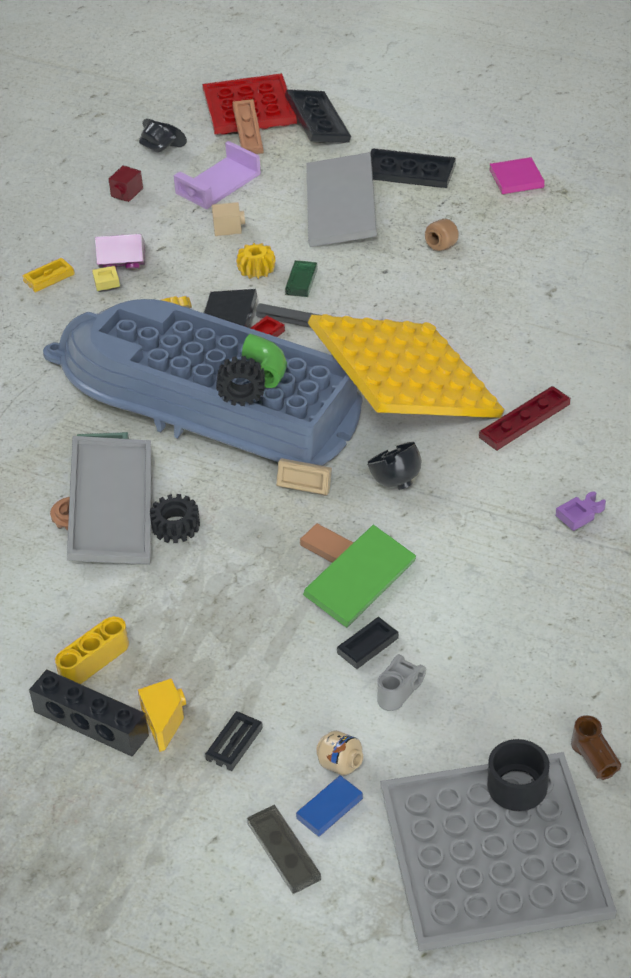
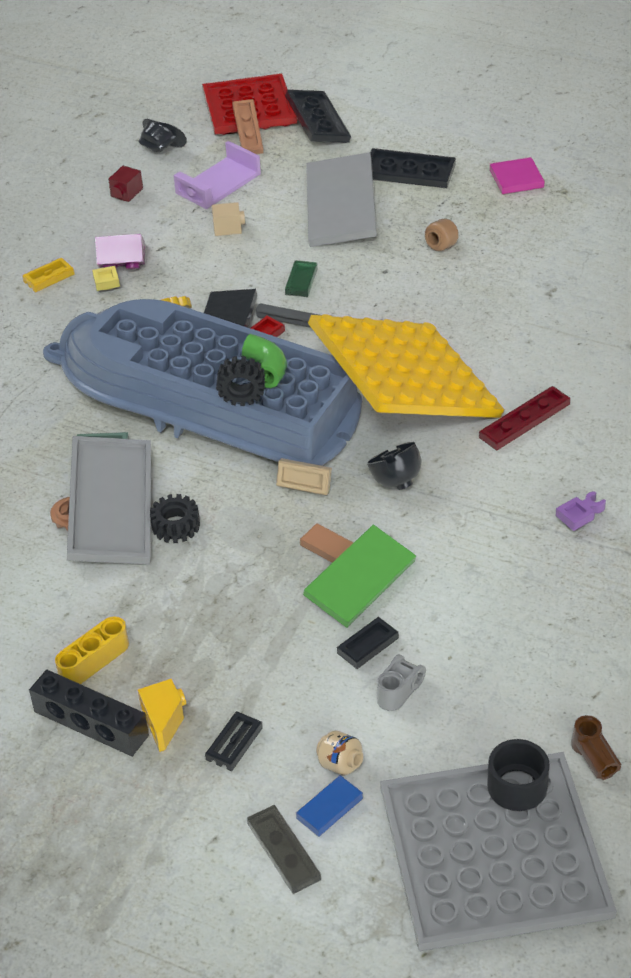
yellow gear [236,242,276,279] -> none

